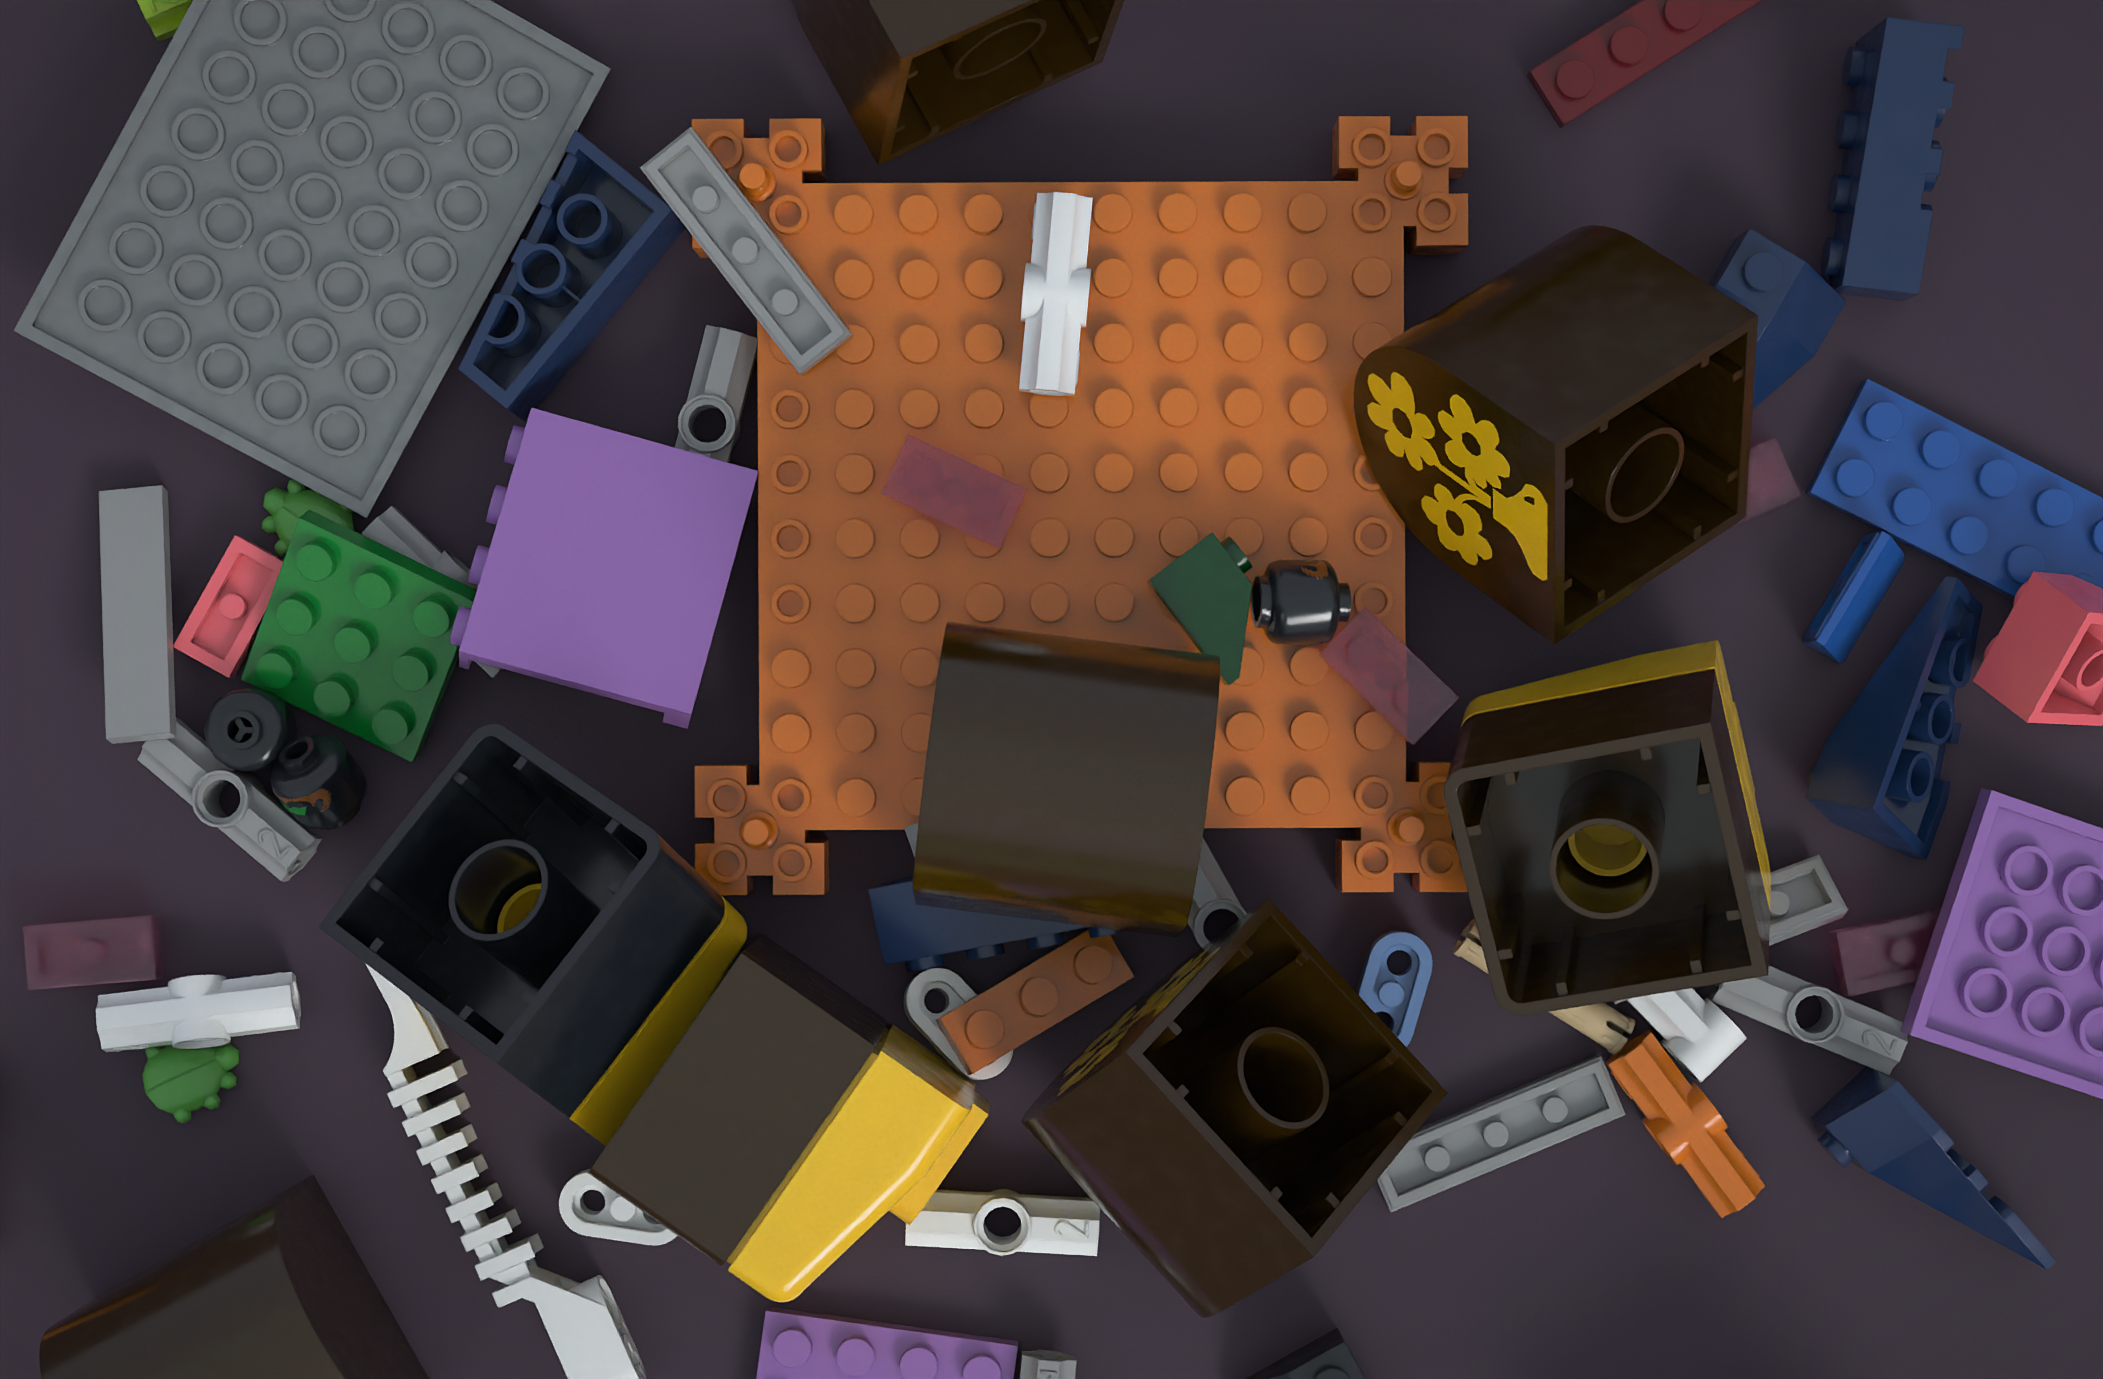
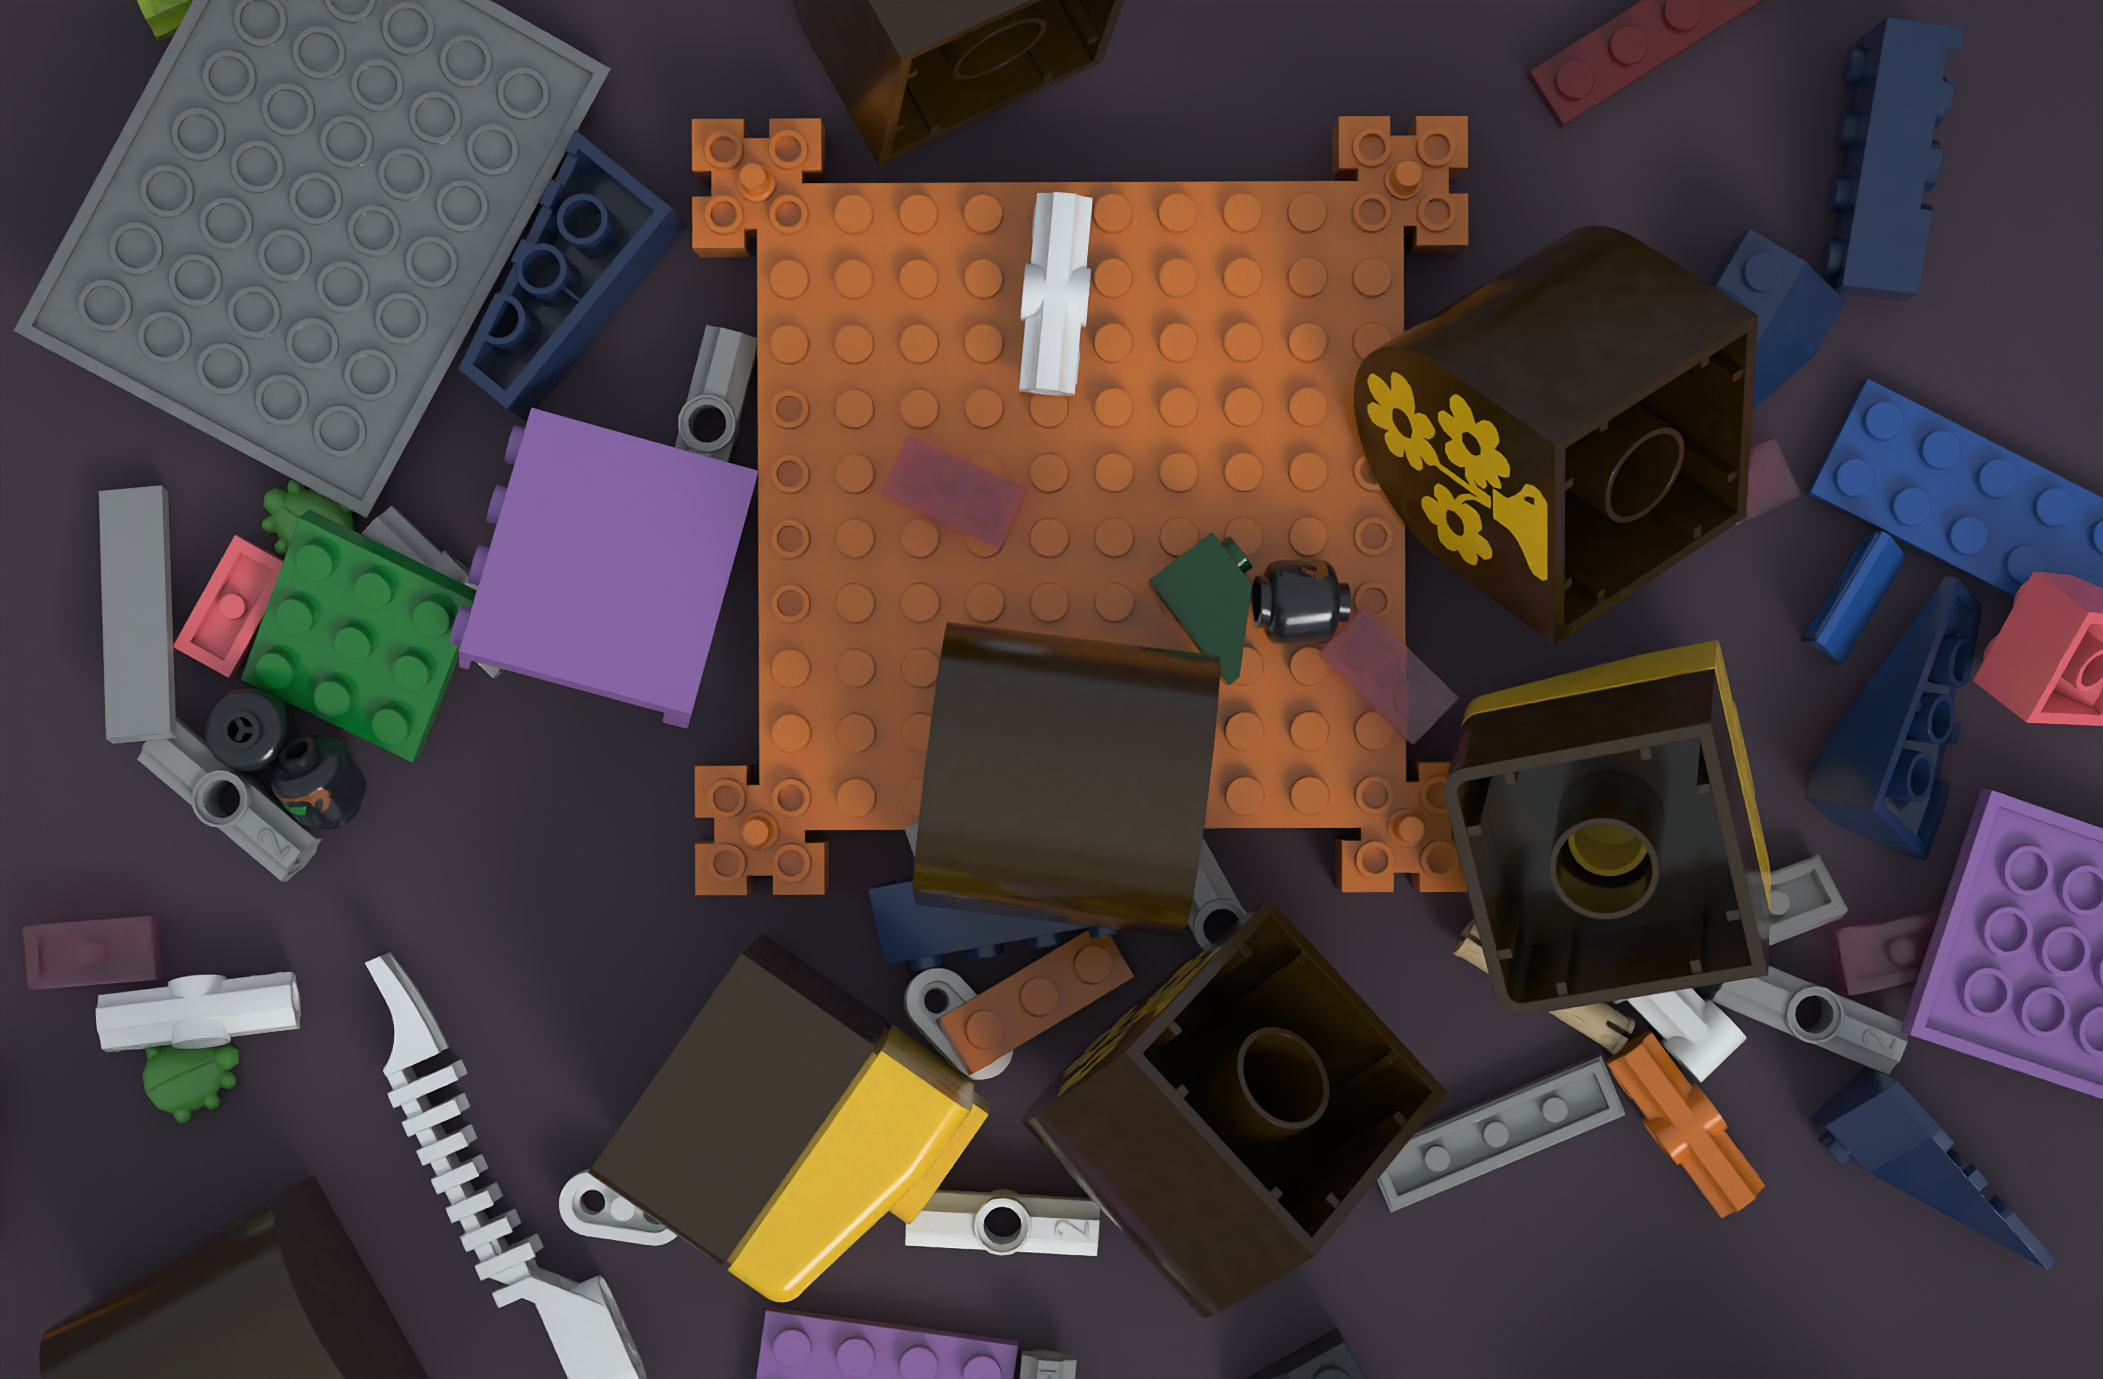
black piece [319,724,747,1146] -> none
light grey tile [640,127,853,375] -> none
medium blue plate [1356,930,1433,1047] -> none

